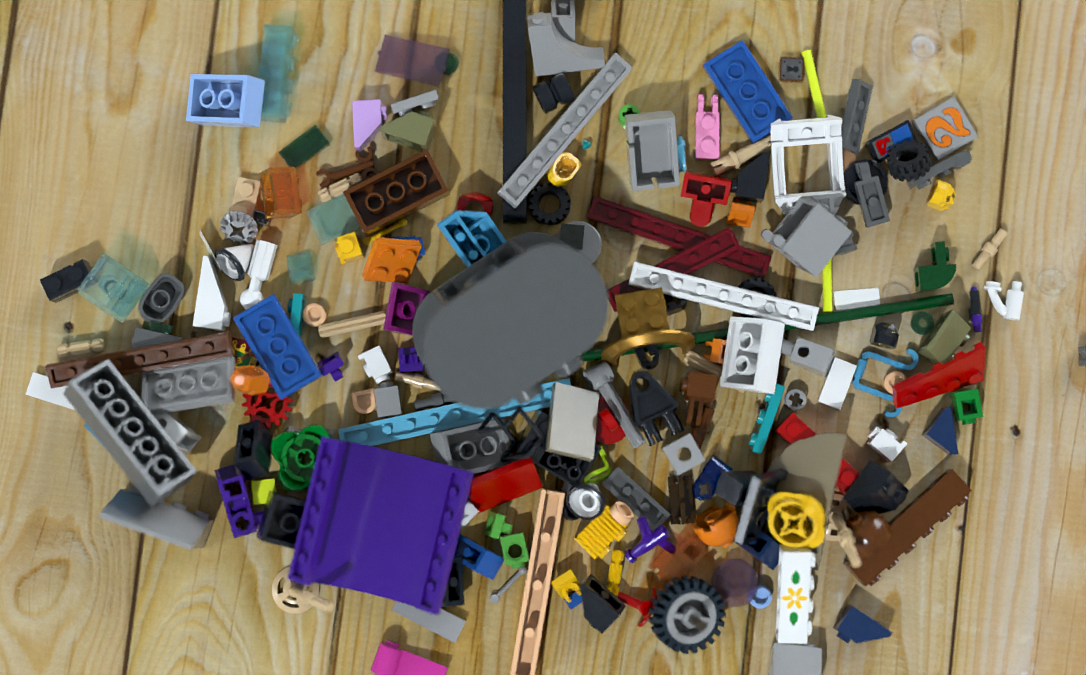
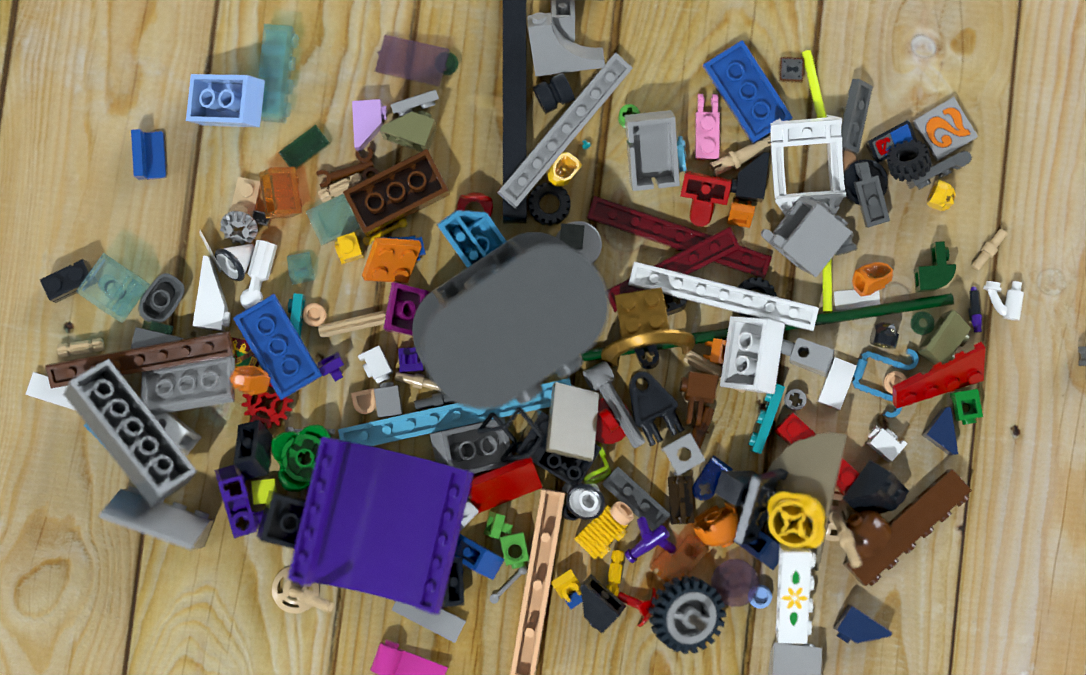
none -> blue panel [131,129,166,180]
none -> orange rock [852,262,893,296]

